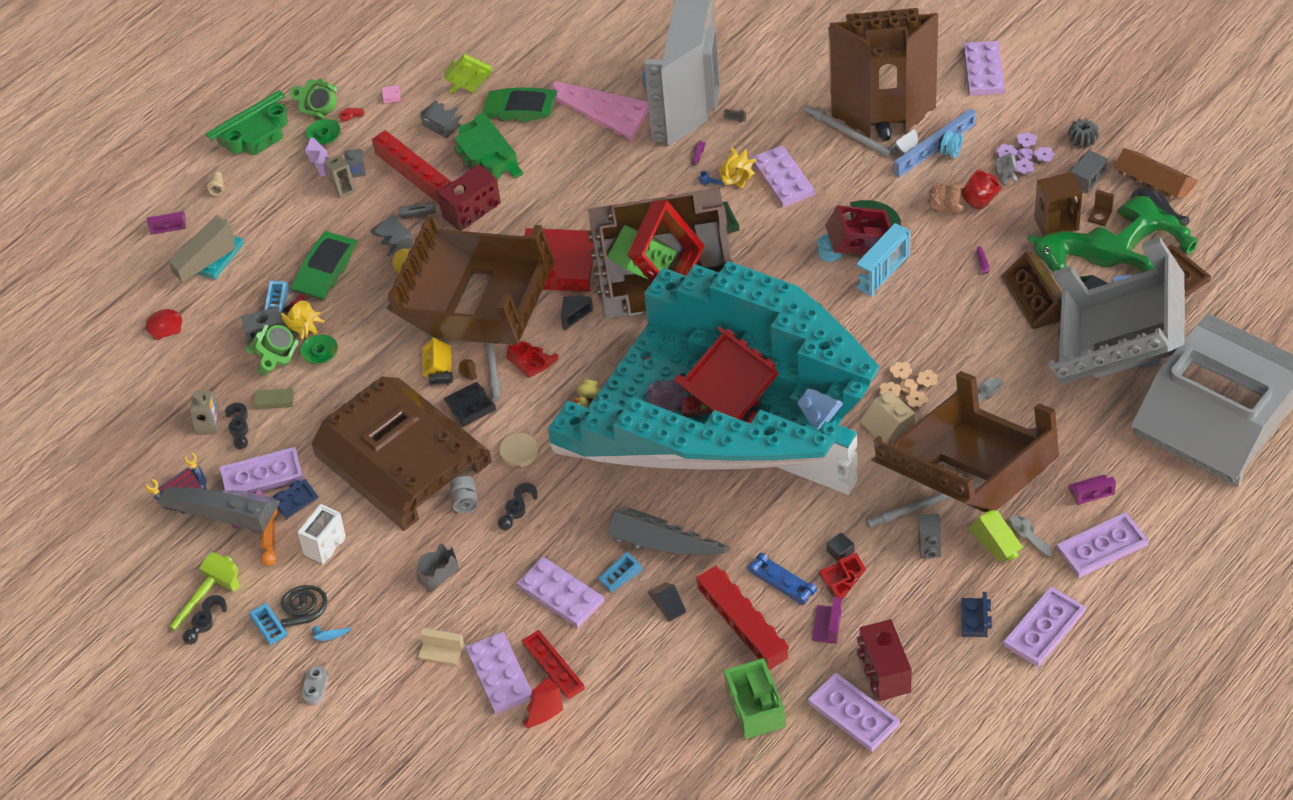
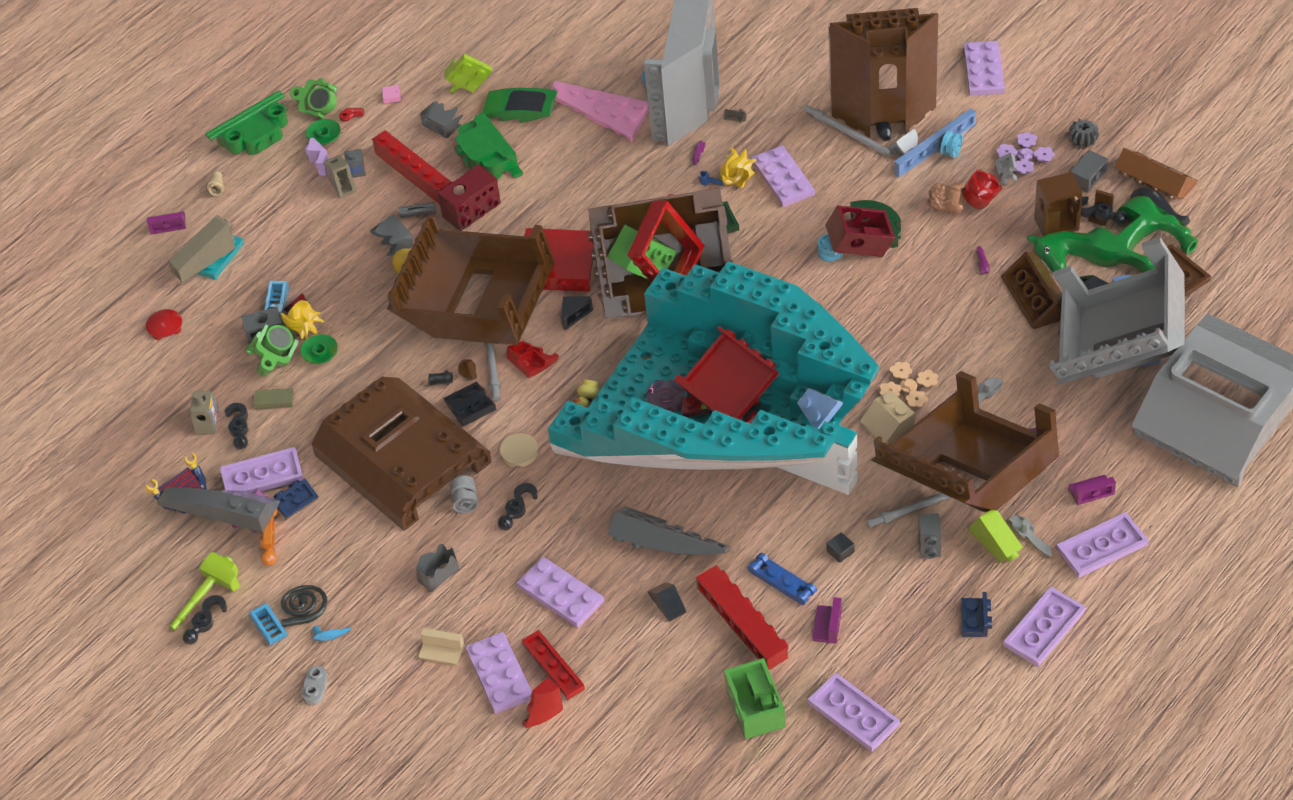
green slope [291,231,357,301] -> none
white piece [298,504,346,564] -> none
yellow panel [422,337,452,378] -> none
dark azure slope [598,551,643,593] -> none
red slope [818,552,866,600] -> none
medium azure door [856,223,910,296] -> none
dark red piece [857,619,912,701] -> none
none -> black piece [1076,196,1128,225]

